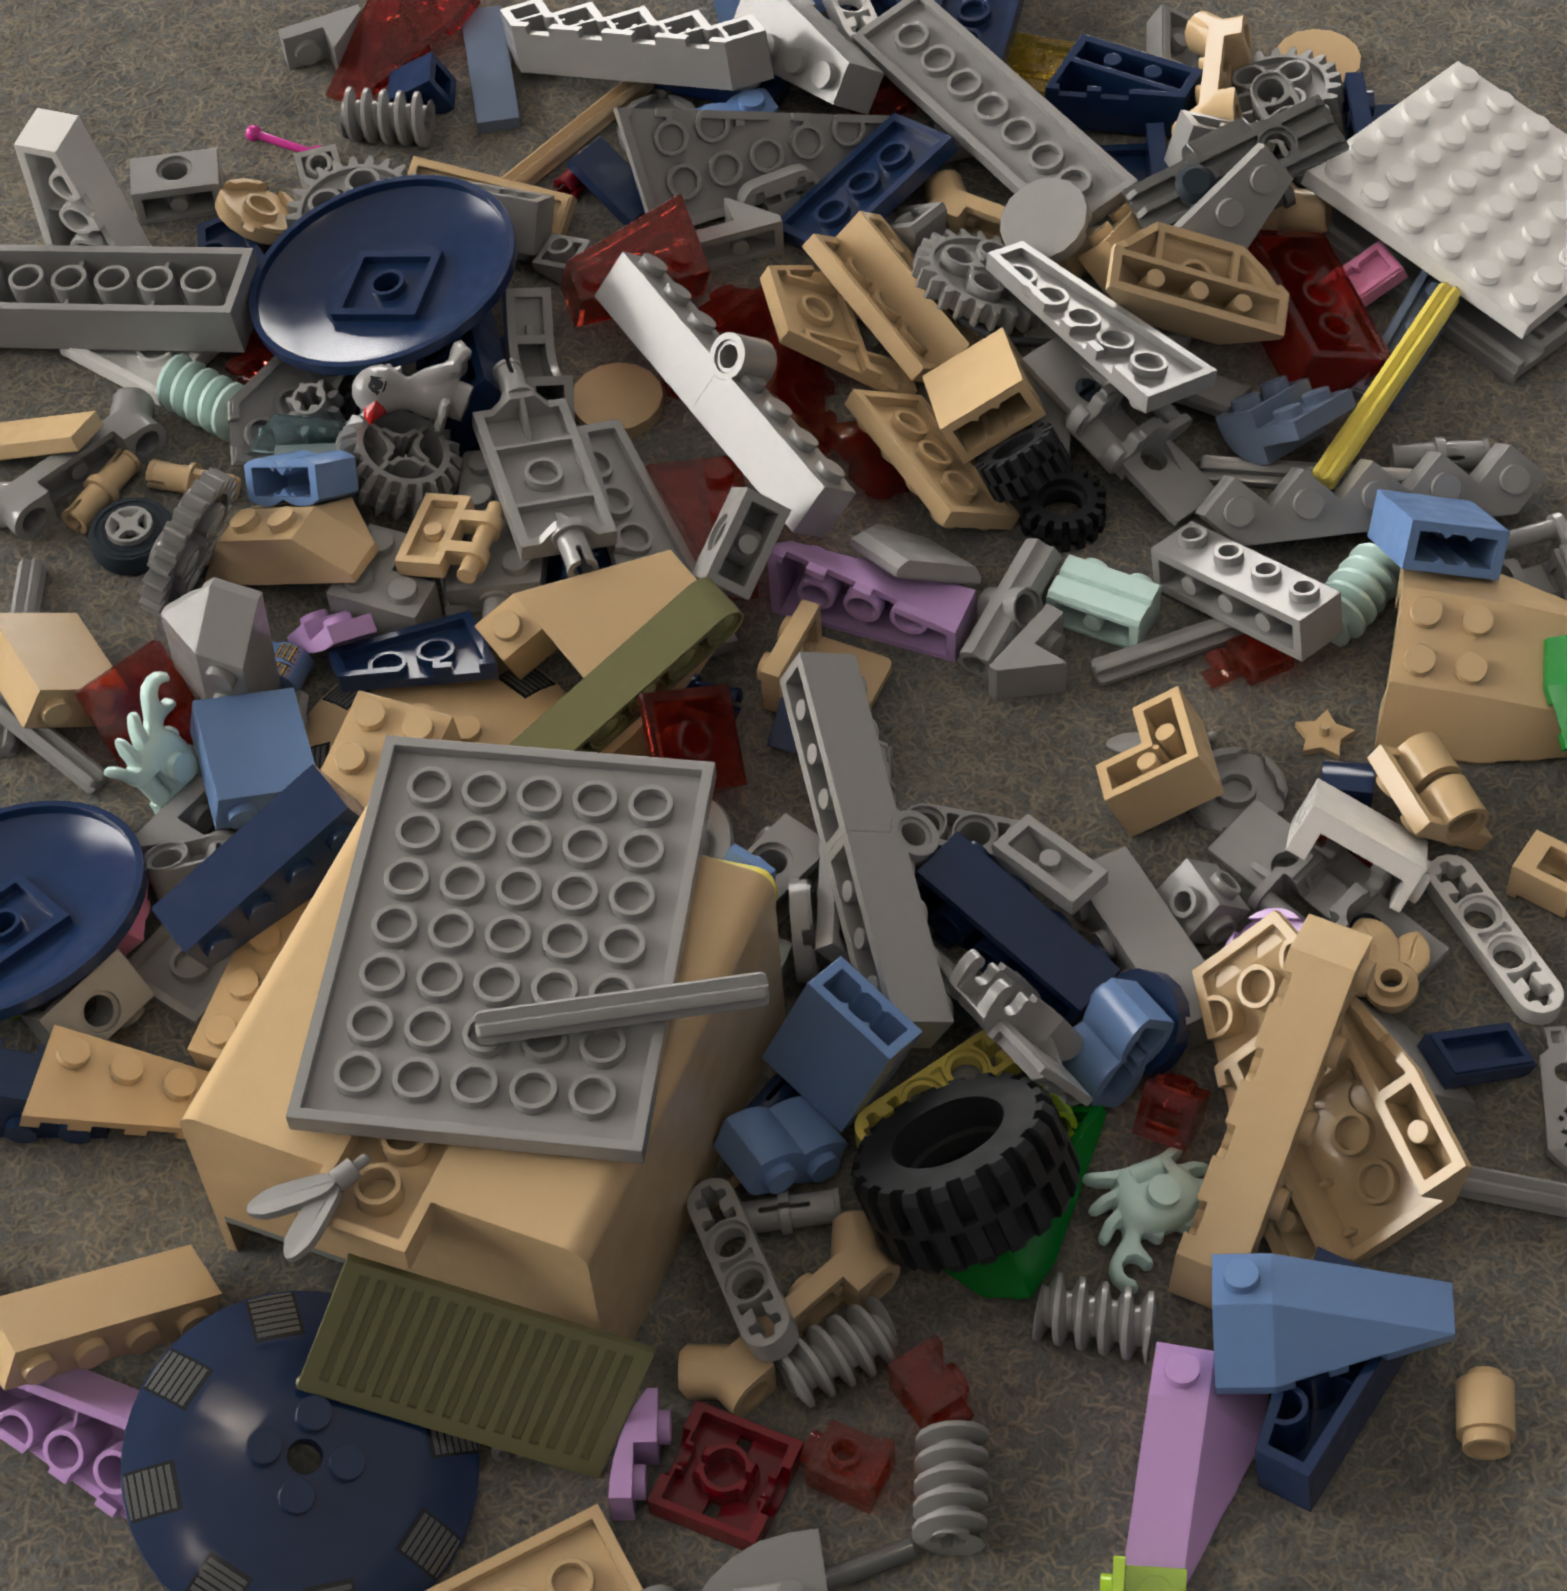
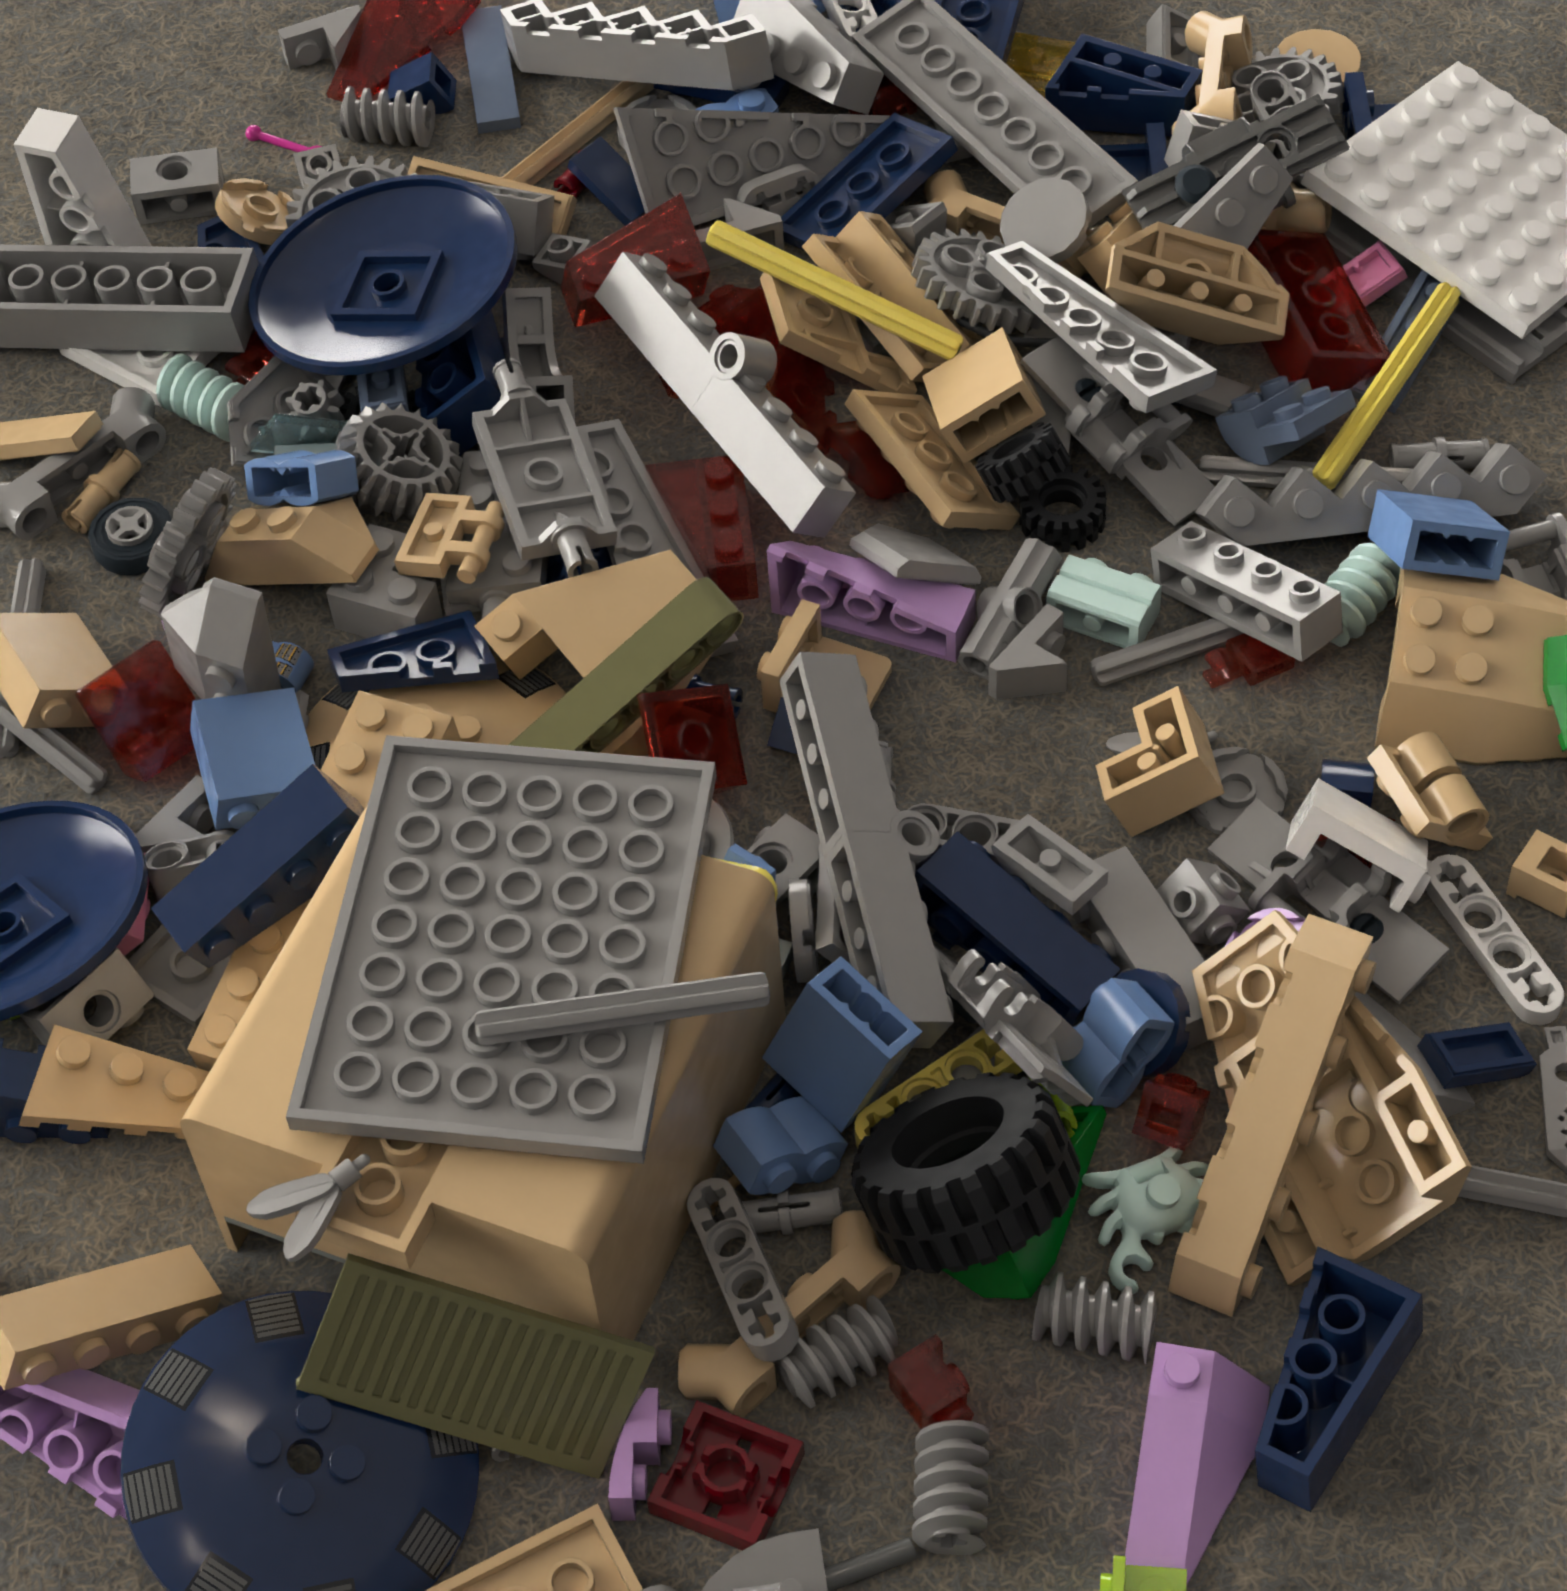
light aqua animal [104,671,202,815] -> none
tan axle [145,459,242,501] -> none
lavender slope [287,609,377,653] -> none
light grey animal [352,340,474,437] -> none
tan tile [573,362,664,438] -> none
light grey brick [692,487,791,600] -> none
clear red brick [800,1418,896,1514] -> none
medium blue wedge [1212,1253,1456,1394] -> none
tan piece [1295,709,1355,760] -> none
tan plate [1351,918,1430,1014] -> none
tan brick [1455,1366,1516,1460] -> none
none -> light yellow axle [706,220,963,360]

